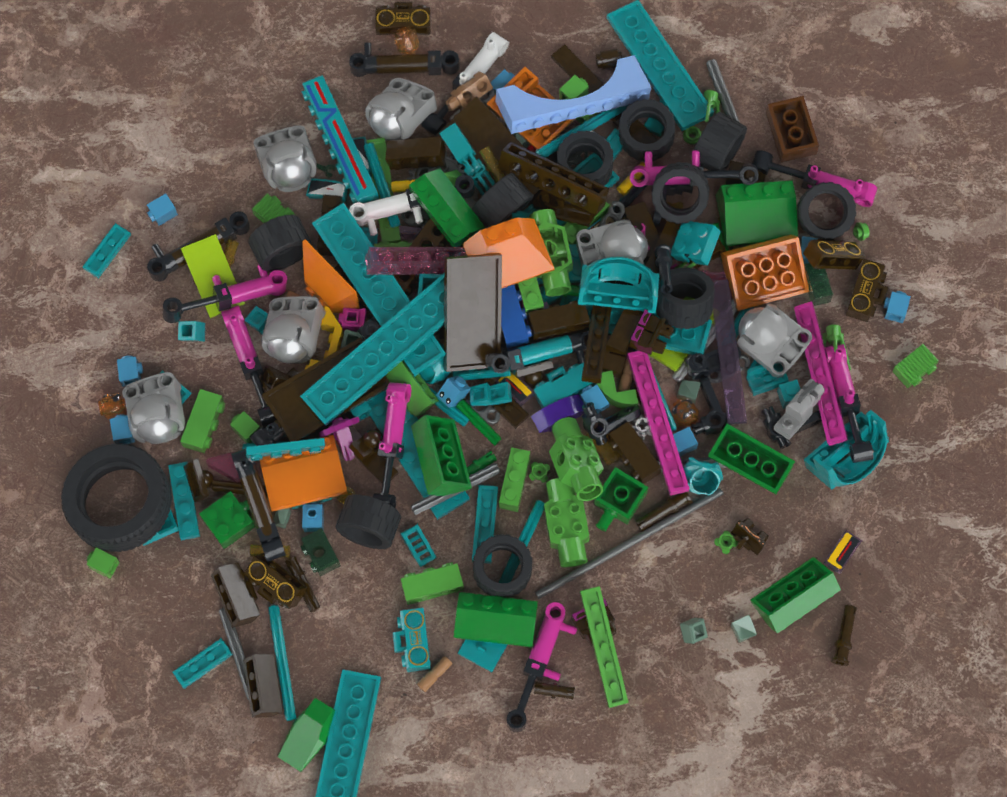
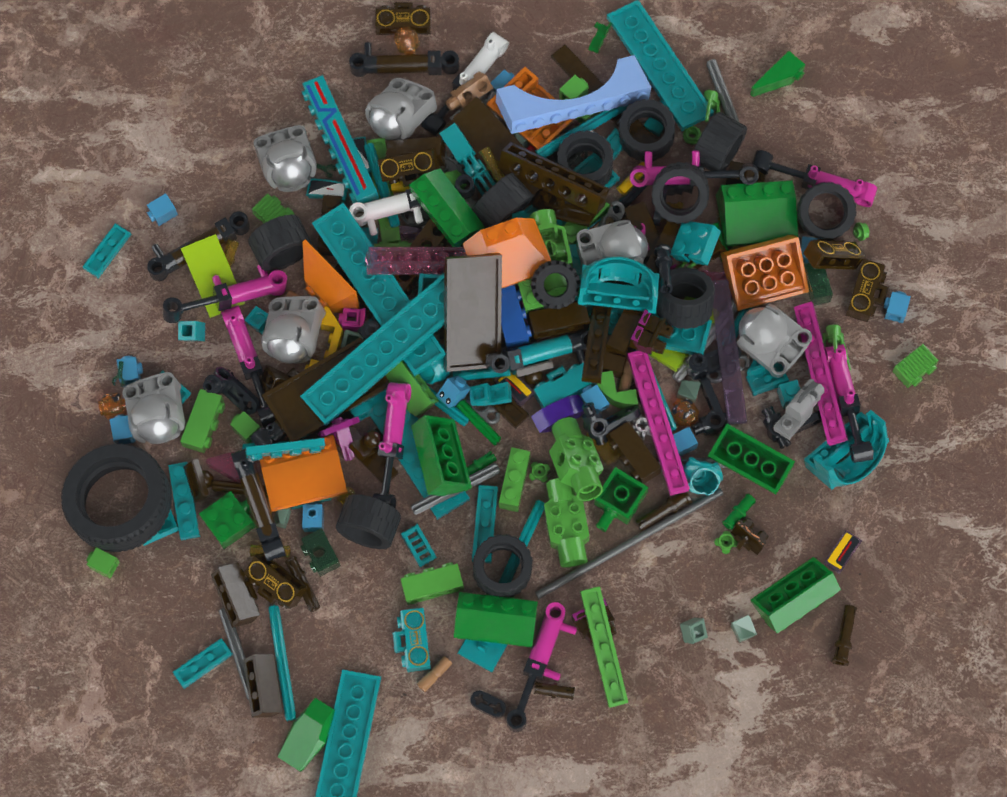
dark brown brick [595,48,623,70] -> none
reddish brown brick [766,96,819,163] -> none
none -> clear green hand [112,361,125,387]
none -> black piece [203,367,260,415]
none -> dark brown piece [378,147,440,187]
none -> black beam [470,690,506,719]
none -> black tyre [531,260,580,309]
none -> green piece [588,22,611,54]
none -> green pin [722,494,756,530]
none -> green slope [750,51,805,97]

